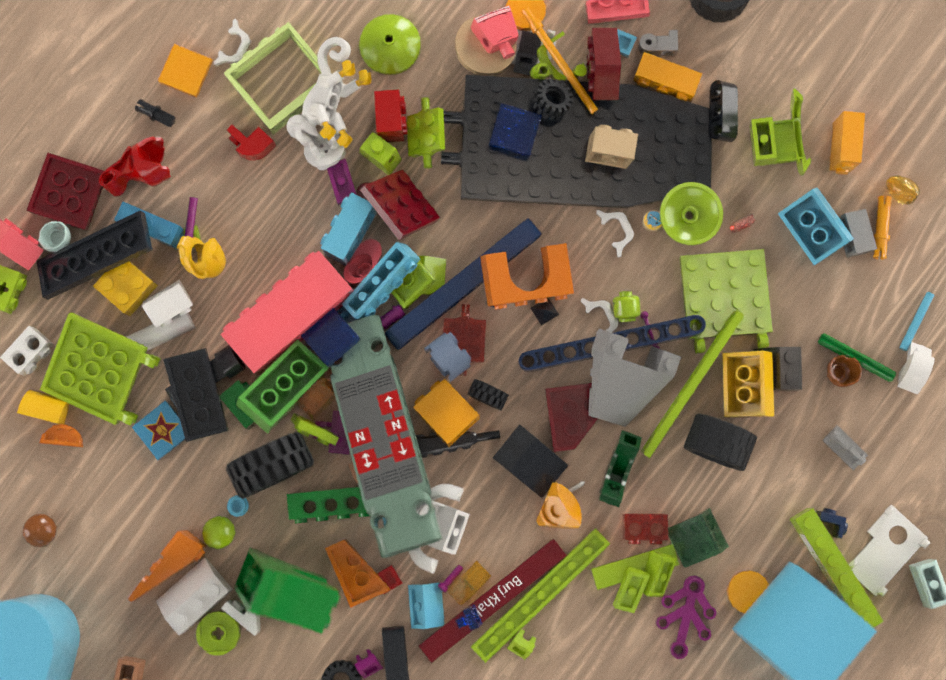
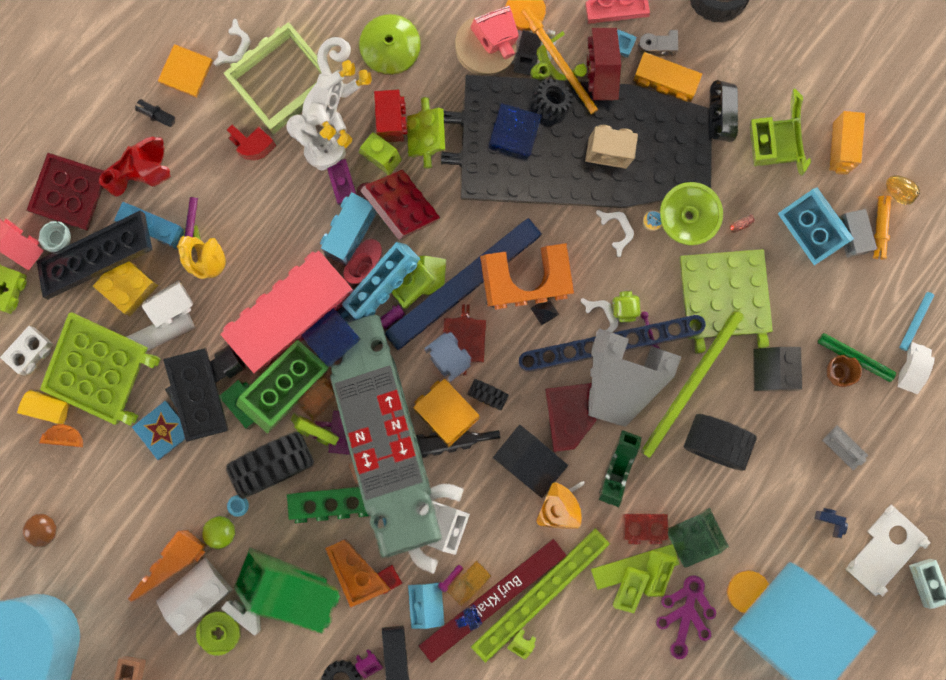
yellow brick [722,351,774,418] -> none
lime brick [790,508,884,628] -> none

